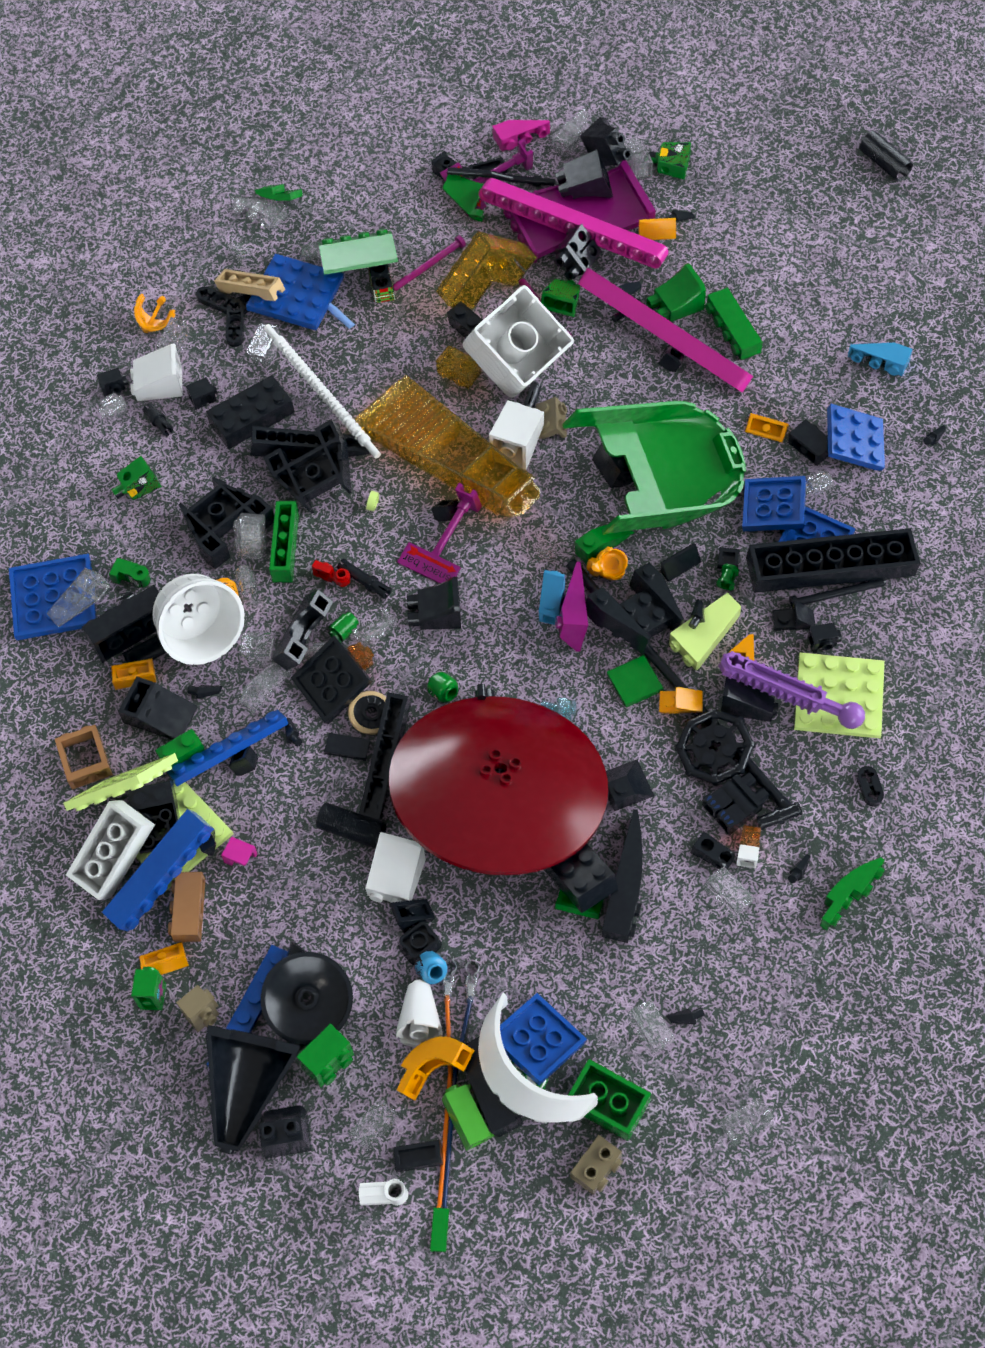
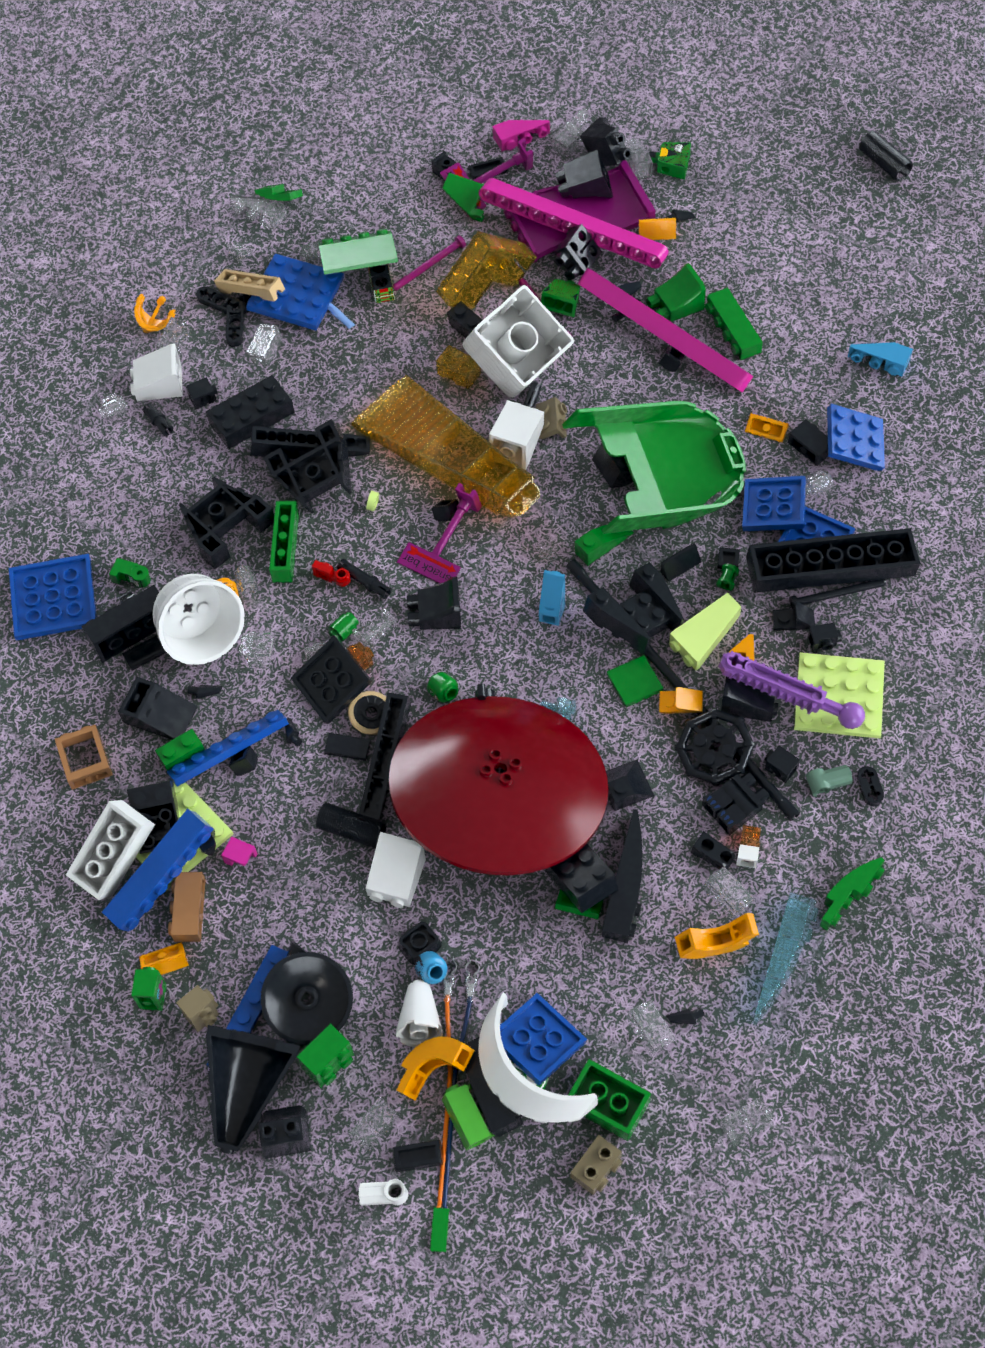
clear slope [47,568,110,627] -> none
yellowish green plate [63,753,178,811] -> none
black brick [97,368,128,399] -> none
light orange slope [111,659,156,690] -> none
green torso [112,456,162,500] -> none
clear brick [233,513,266,560] -> none
clear slope [238,661,295,714] -> none
white hose [264,324,381,459] -> none
black arch [271,589,333,671] -> none
black slope [390,899,435,933] -> none
black bar [447,166,555,187] -> none
magenta wedge [555,561,588,652] -> none
light orange hair [586,546,628,580] -> none
black bar [689,599,705,629] -> none
black pin [756,802,803,830] -> none
black bar [788,854,810,883] -> none
black bar [923,425,947,445] -> none
none -> light orange arch [675,913,759,959]
none -> clear light blue slope [753,892,819,1024]
none -> black brick [764,746,800,783]
none -> sand green piece [805,765,853,797]

